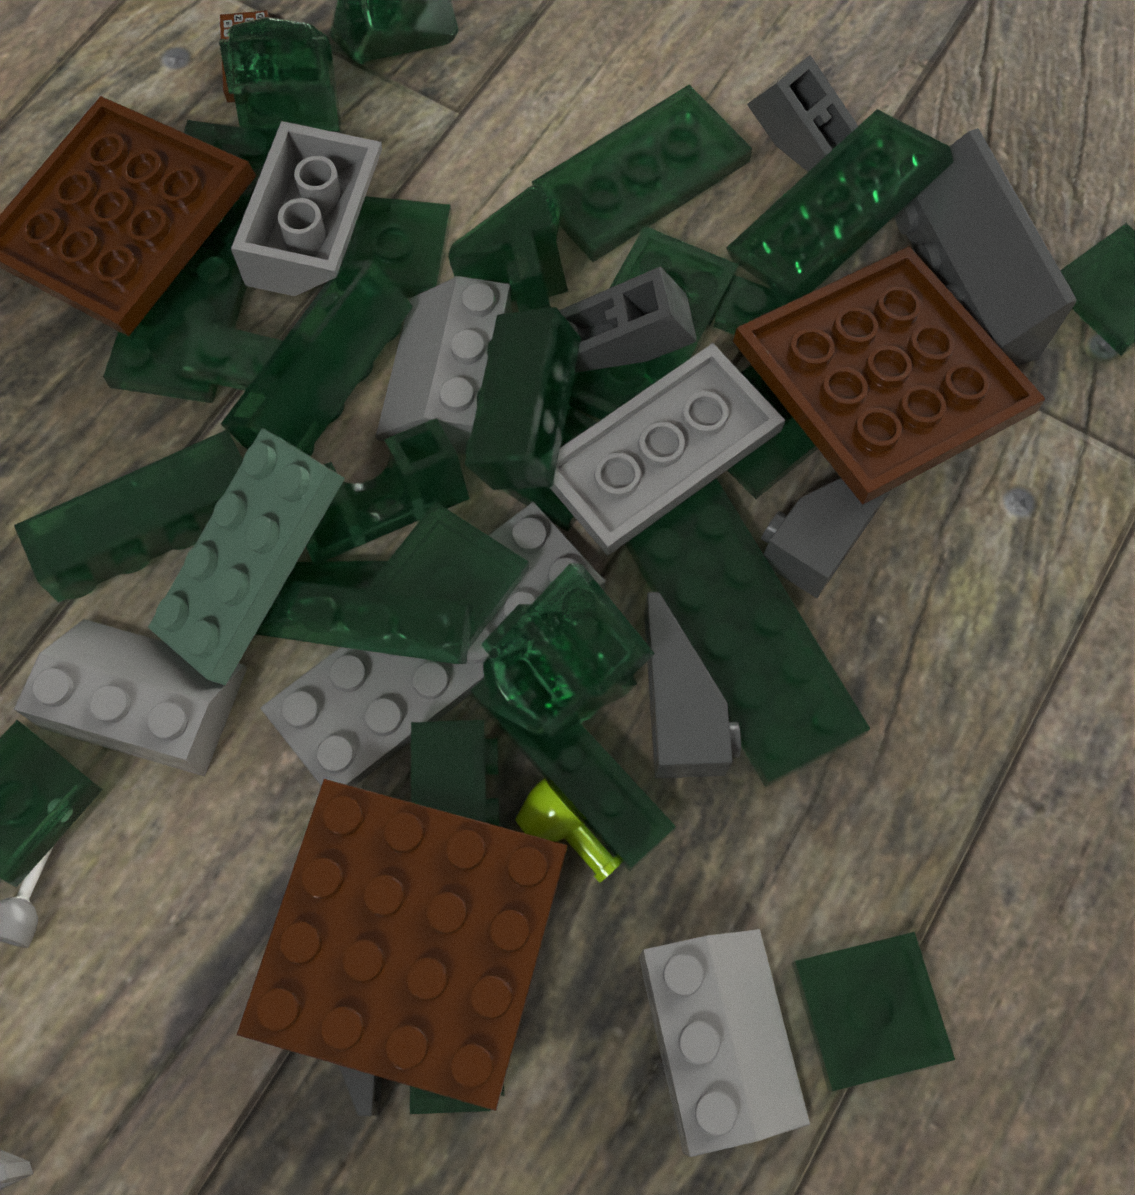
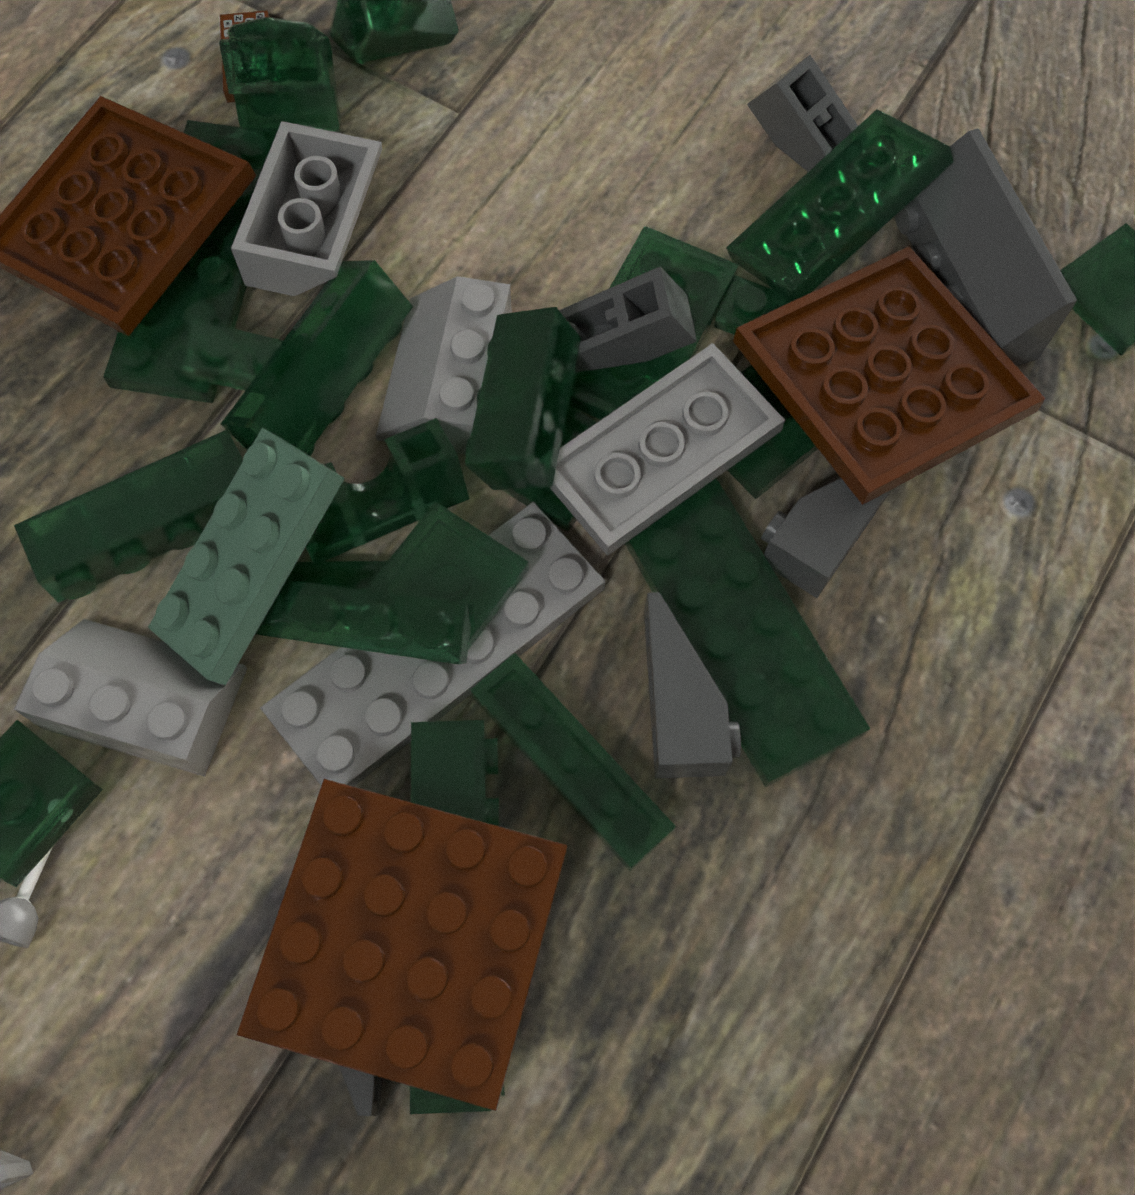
clear green tile [333,196,452,298] -> none
clear green piece [448,183,568,326] -> none
clear green piece [481,563,655,737] -> none
lime bar [515,778,622,883] -> none
clear green plate [532,84,752,262] -> none
light grey slope [639,929,810,1157] -> none
clear green tile [792,932,955,1091] -> none

